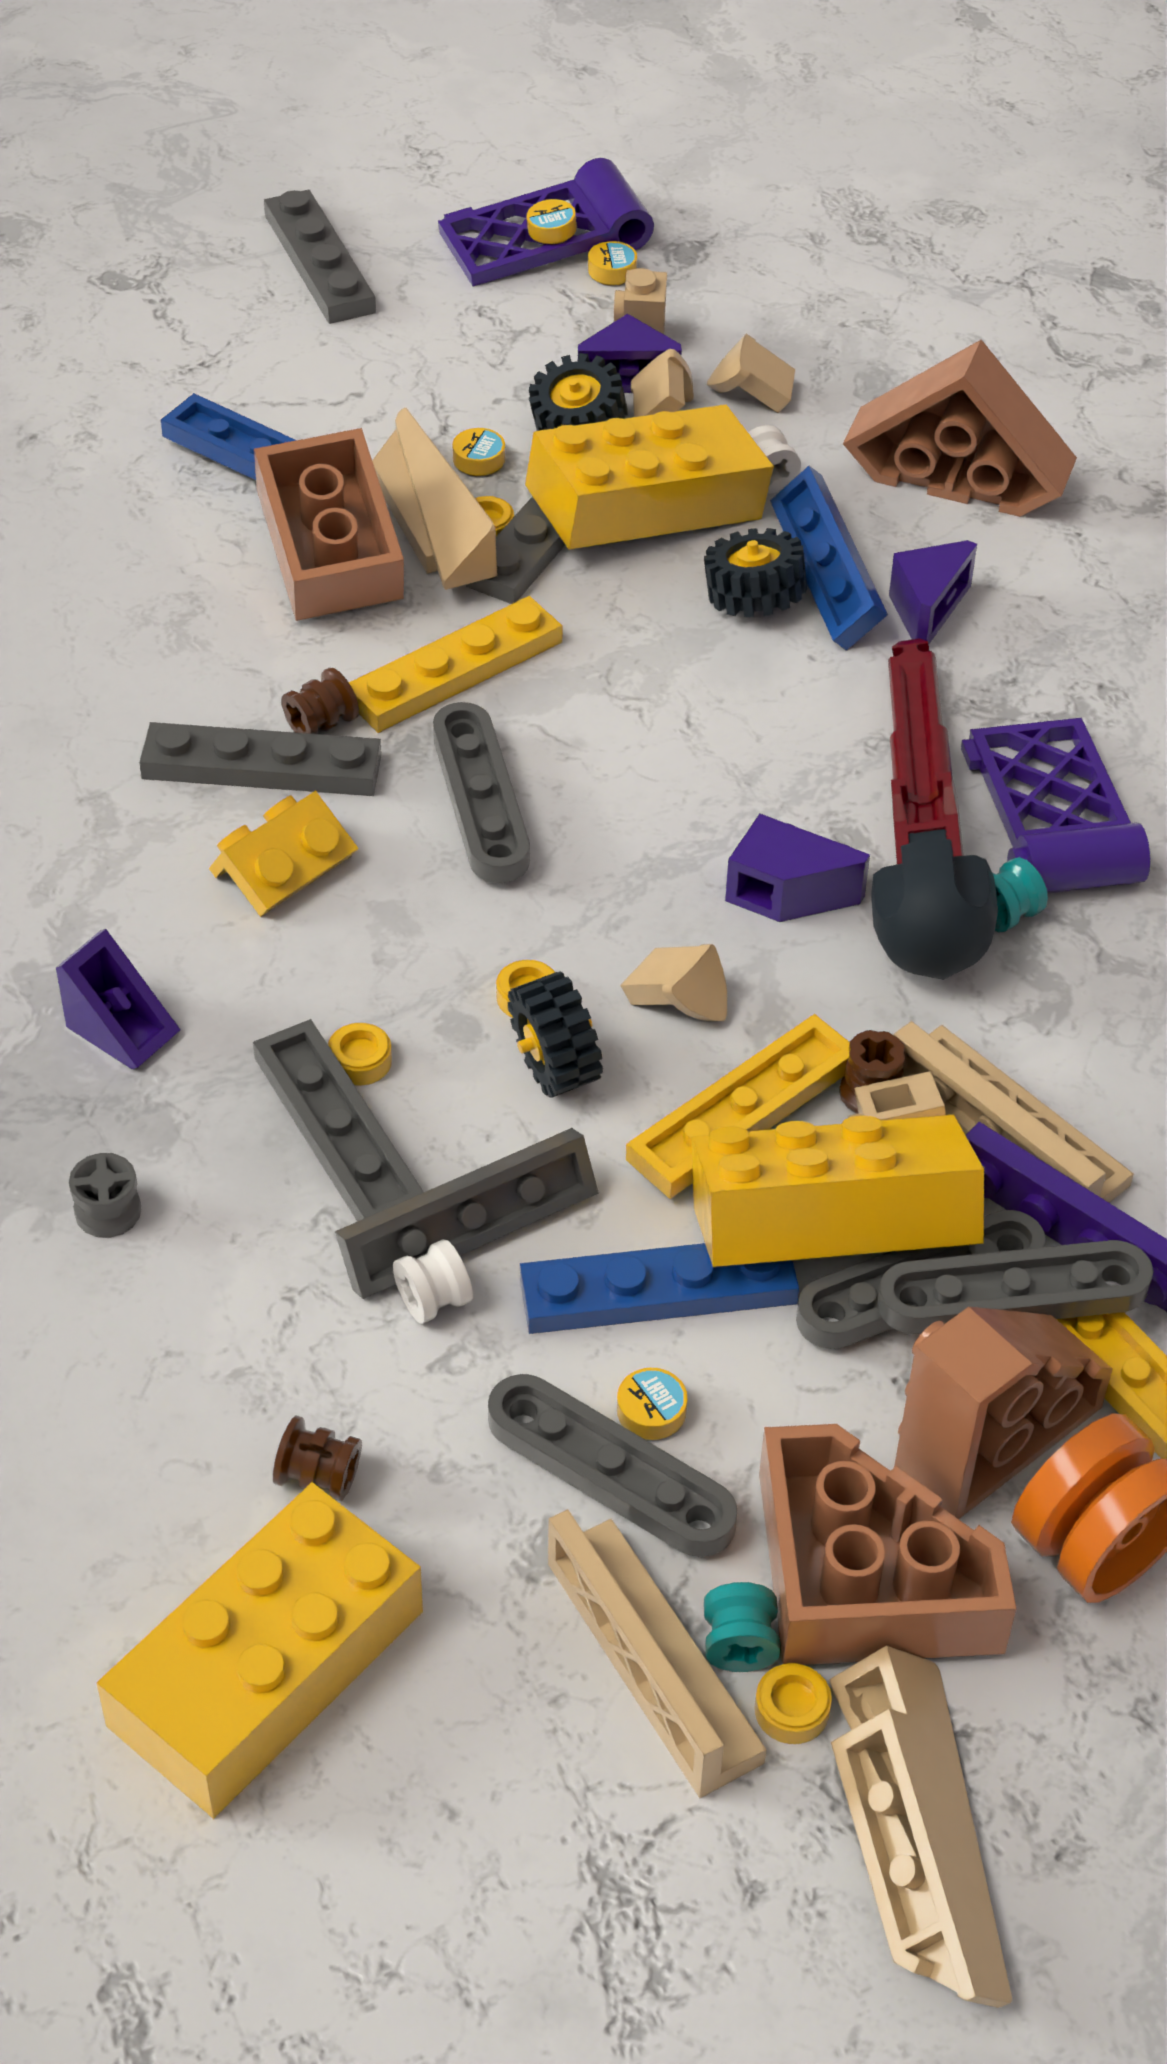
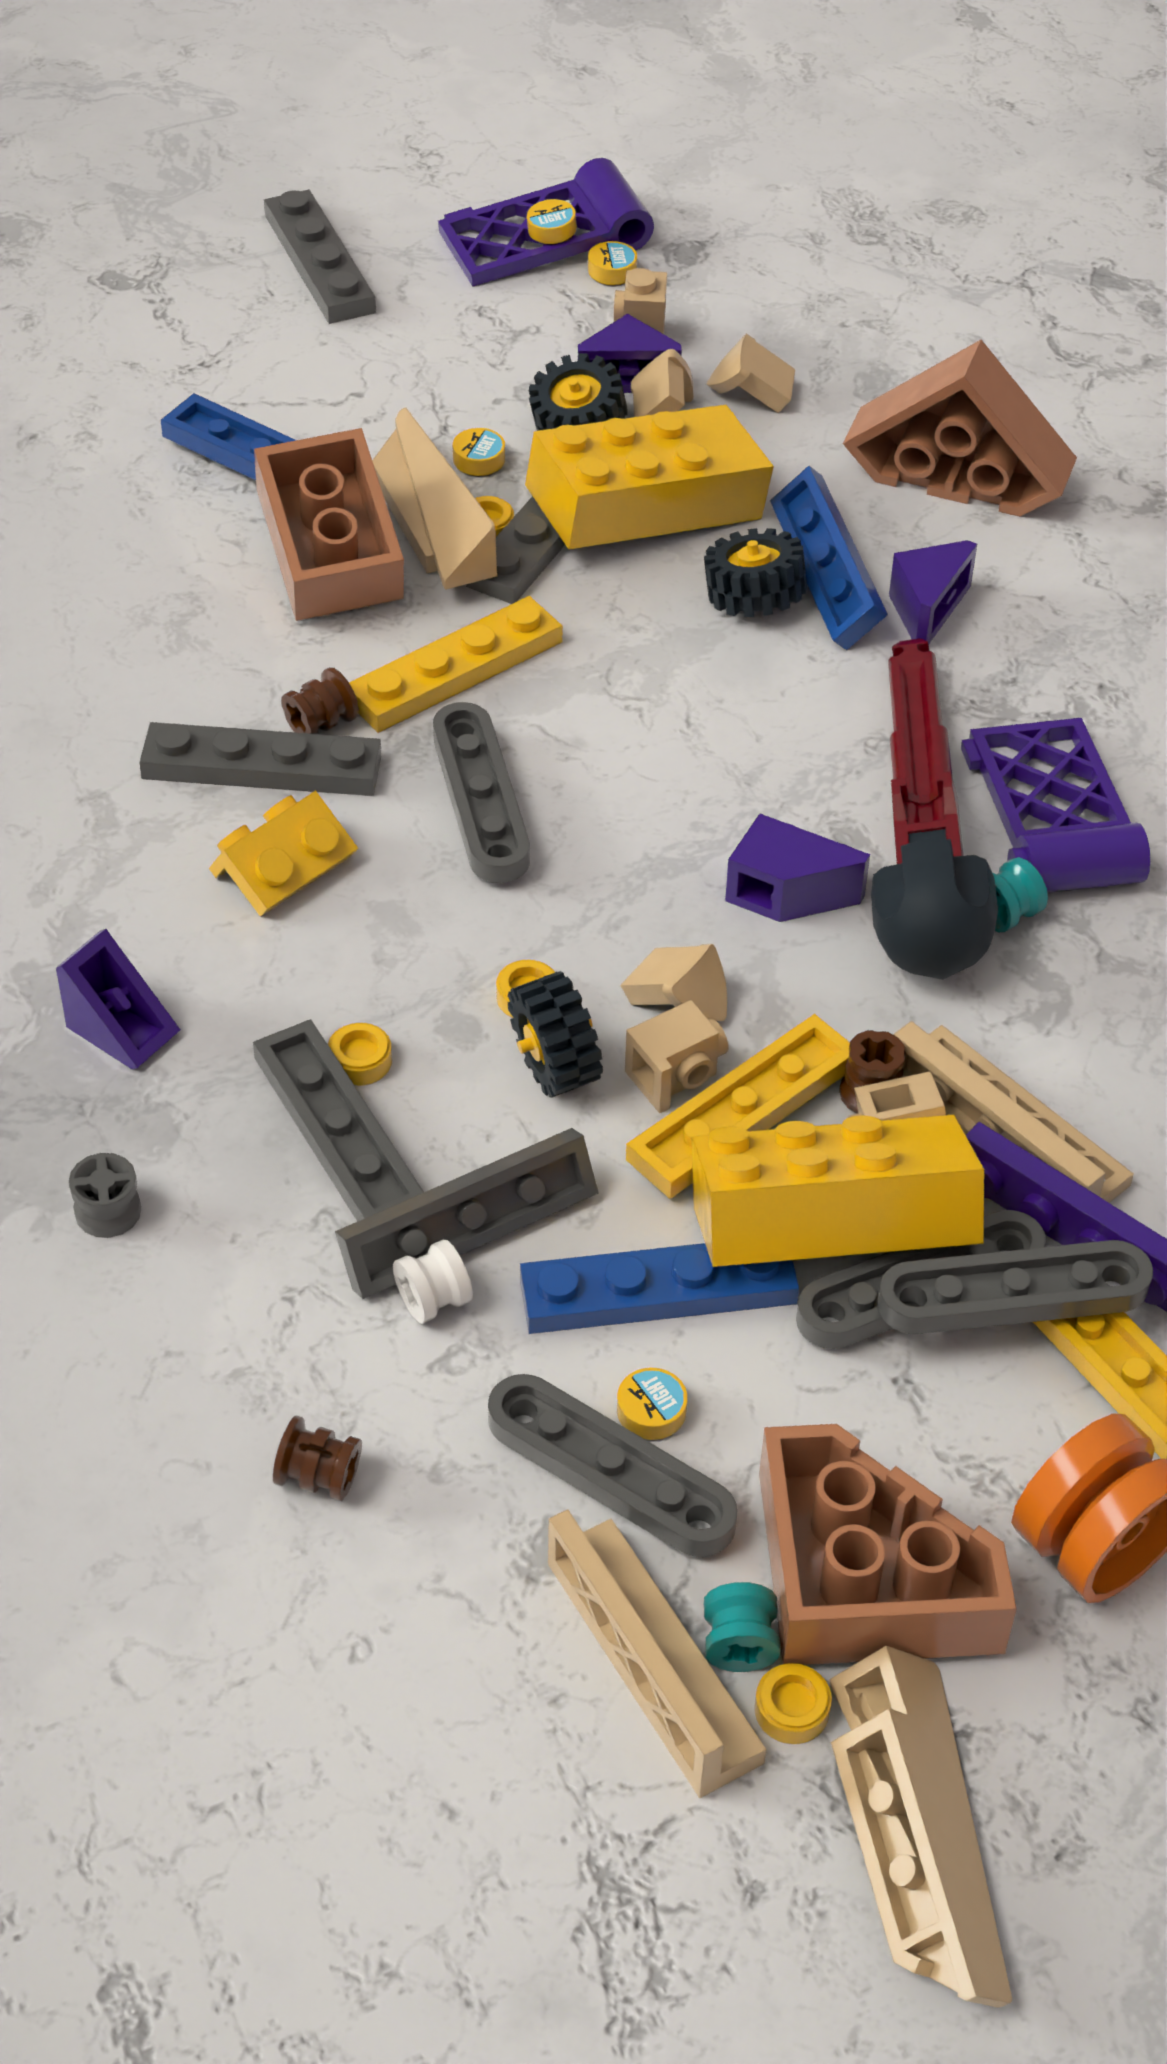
yellow brick [96,1482,423,1819] -> none
white wheel [748,425,801,494] -> none
nougat brick [894,1306,1112,1519] -> none
none -> tan brick [625,1000,729,1113]

